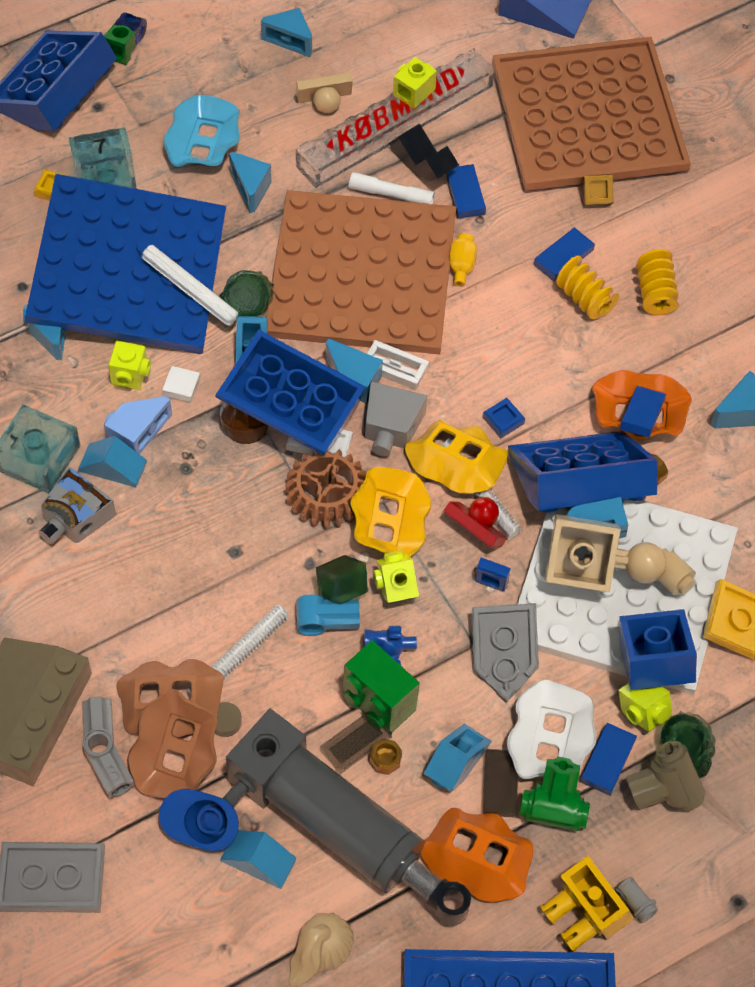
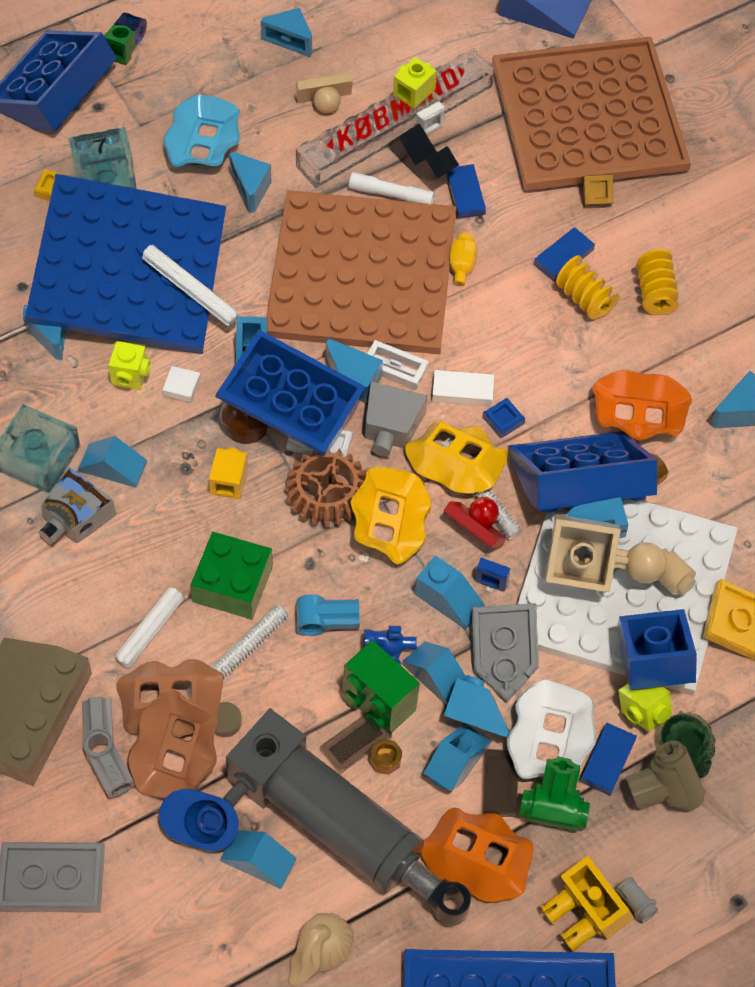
light blue slope [104,396,172,454] -> none
clear green hair [219,270,274,316] -> none
clear green brick [316,555,368,605] -> none
neon yellow brick [373,551,419,603] -> none
blue tile [620,386,666,438] -> none
none -> white axle [115,587,183,668]
none -> green brick [190,531,273,620]
none -> yellow brick [209,448,248,500]
none -> dark azure slope [402,641,466,706]
none -> dark azure slope [415,555,485,630]
none -> white tile [416,101,445,135]
none -> white tile [432,370,494,406]
none -> dark azure slope [444,675,510,738]

